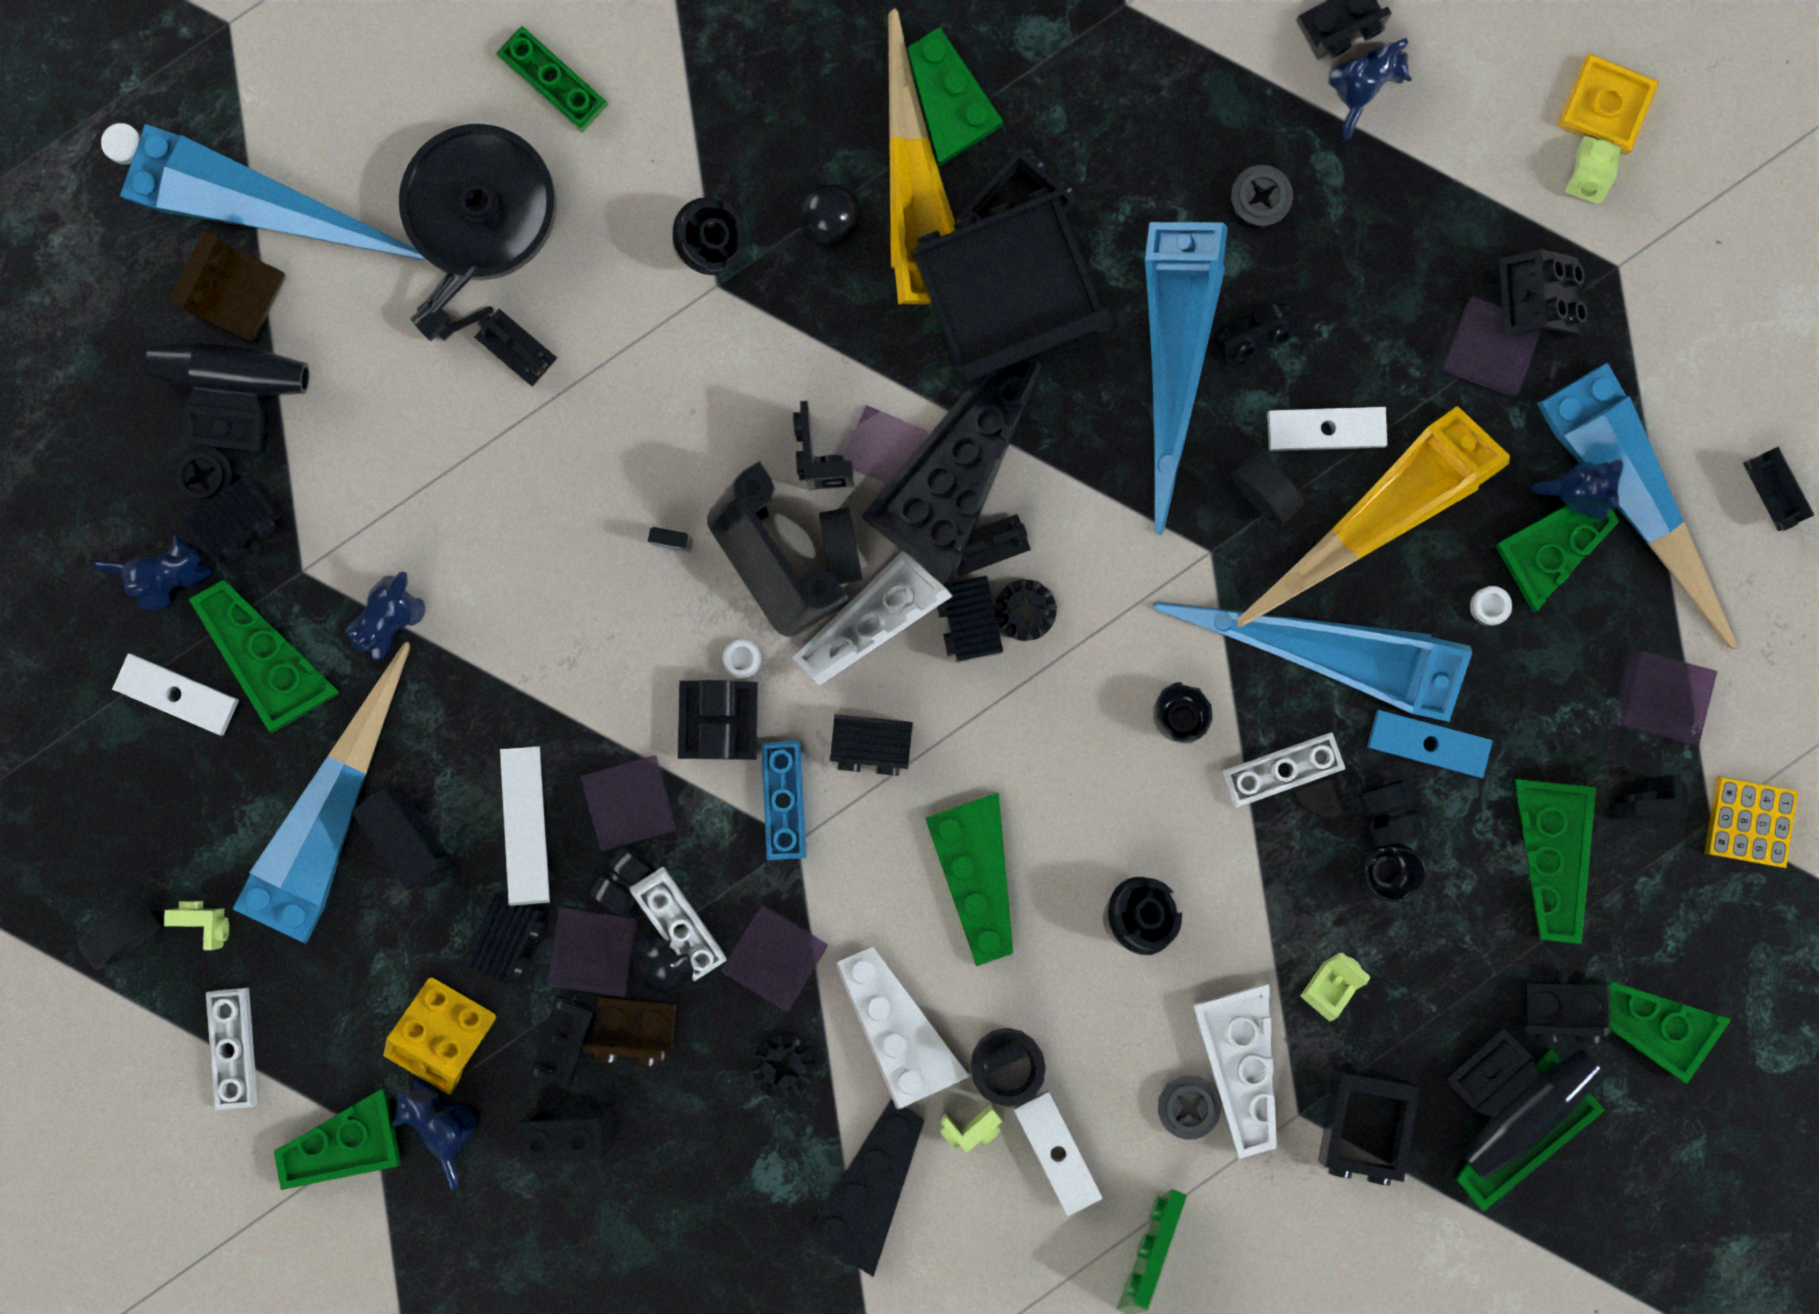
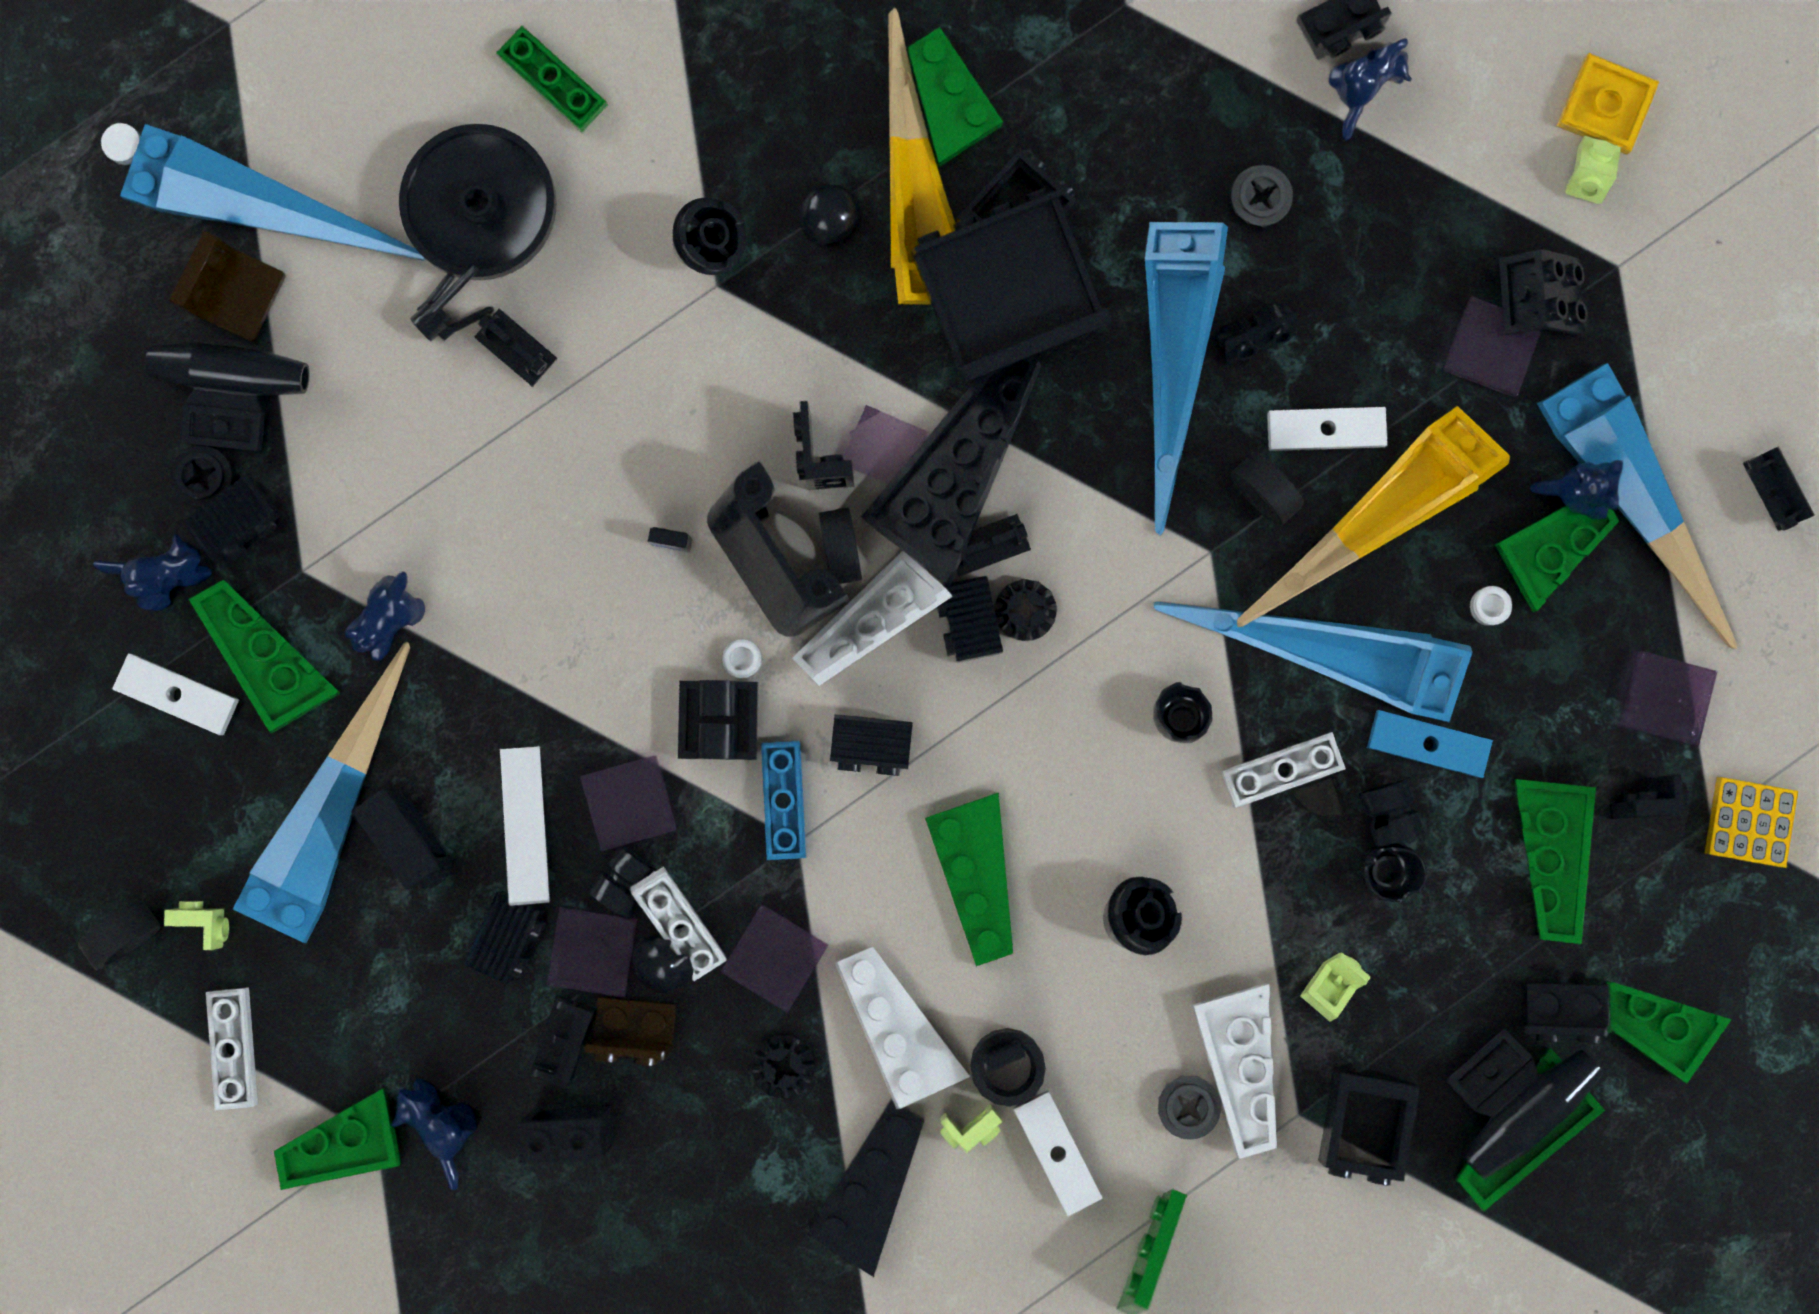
yellow bracket [383,978,496,1095] -> none

